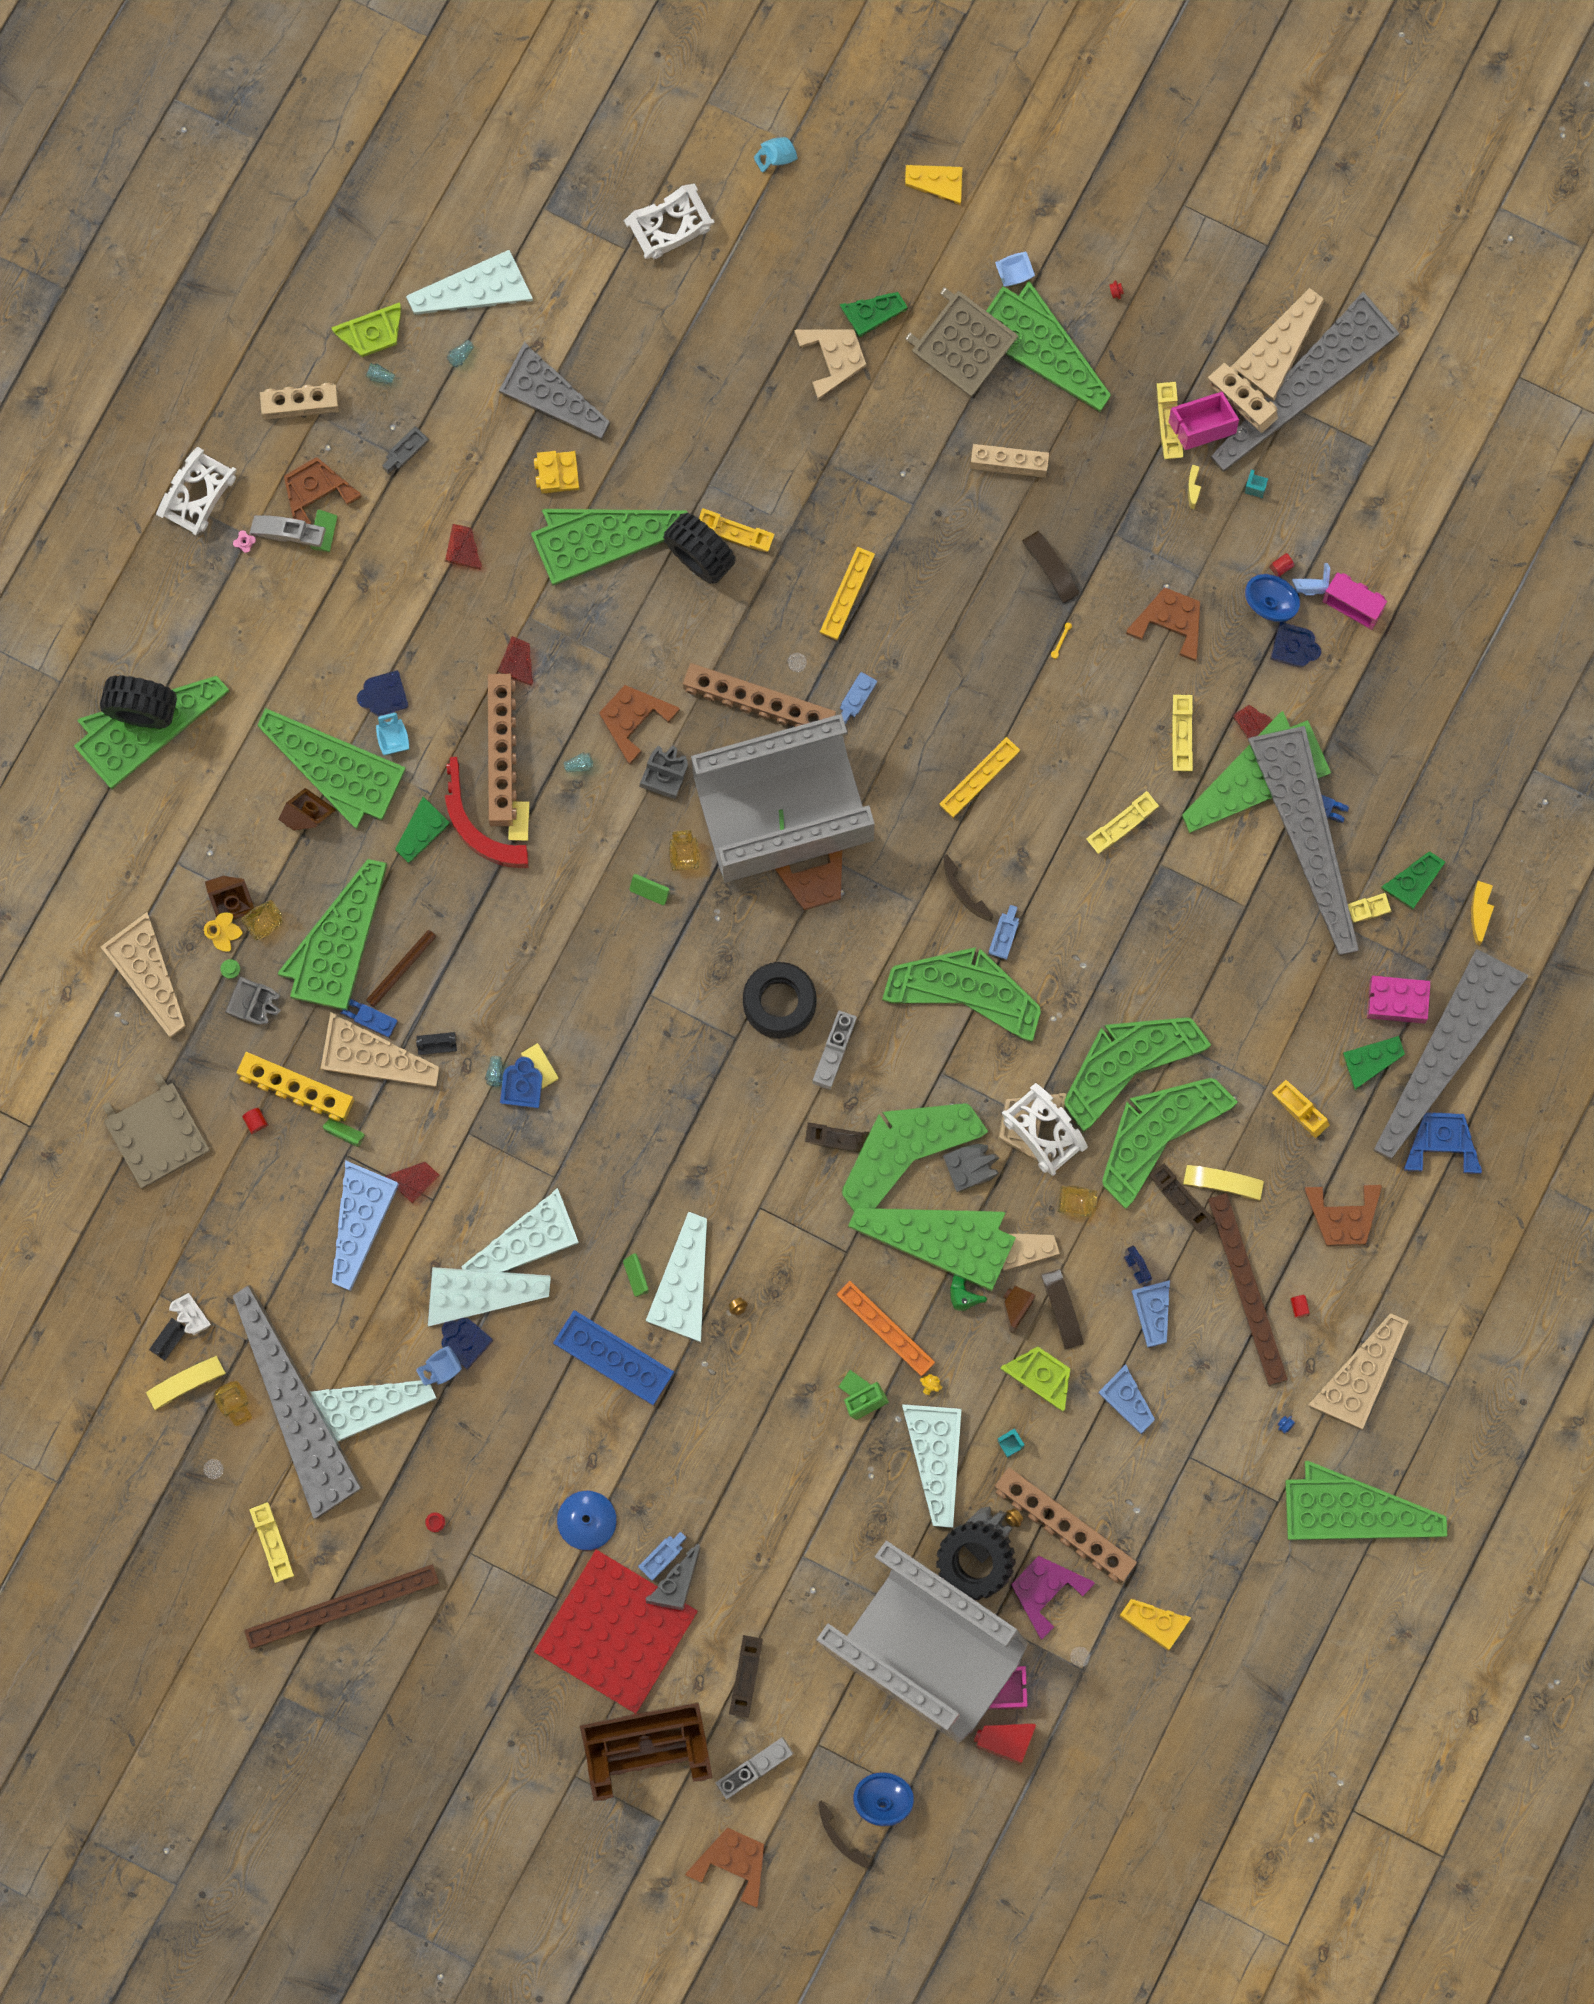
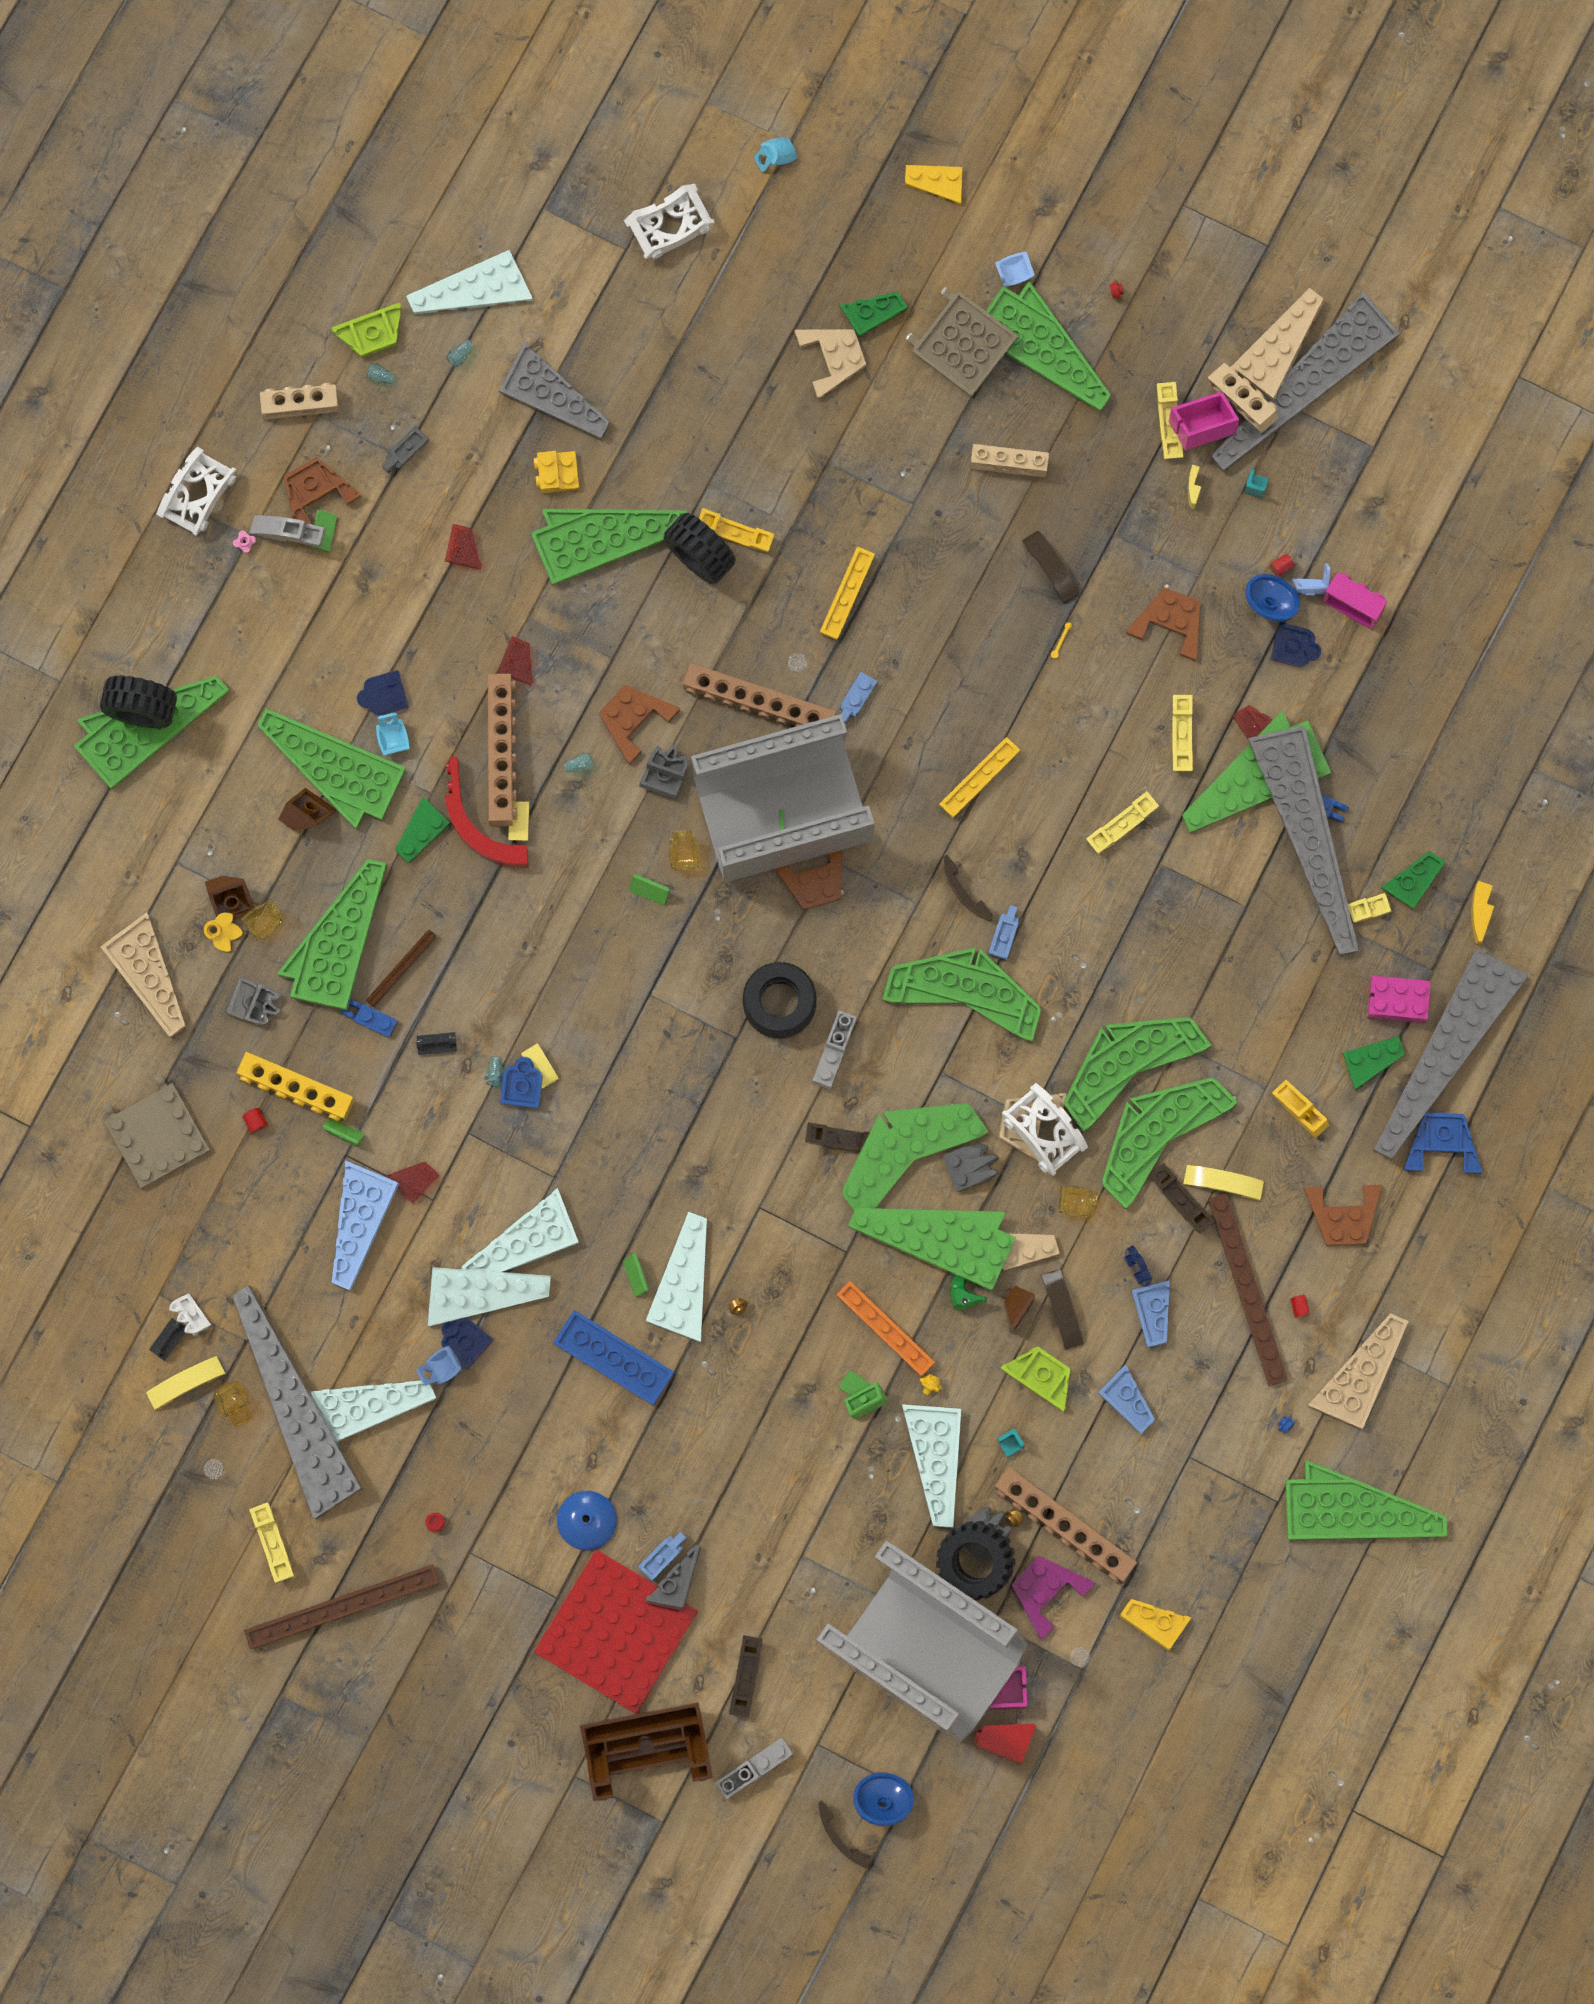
bright green plate [221,959,240,979] -> none
tan wing [321,1012,440,1087] -> none
dark orange wing [685,1827,764,1908] -> none

